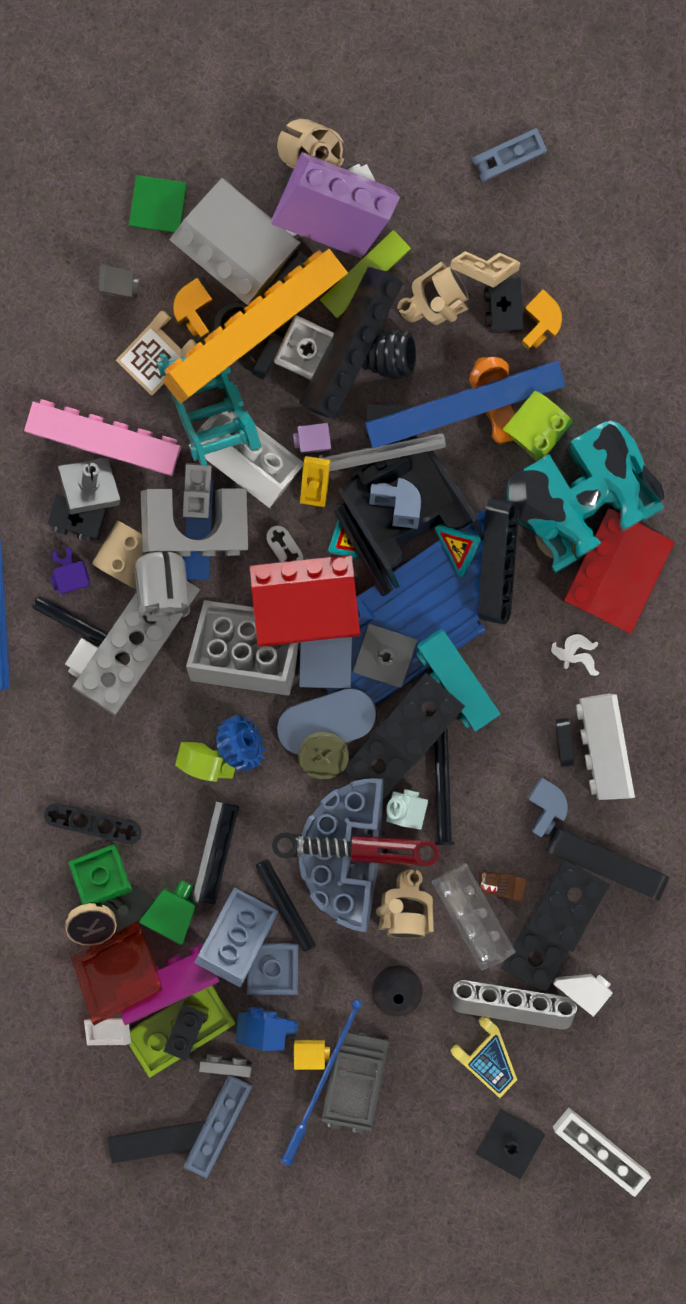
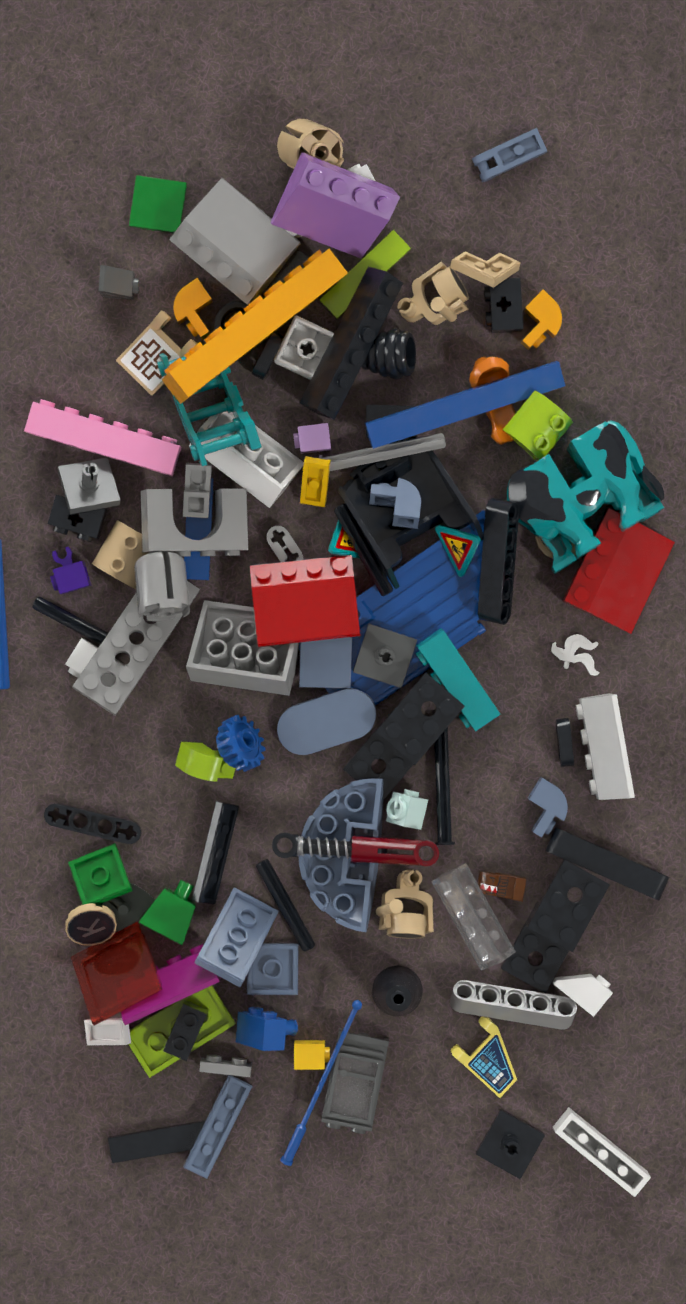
olive tile [298,731,349,780] -> none

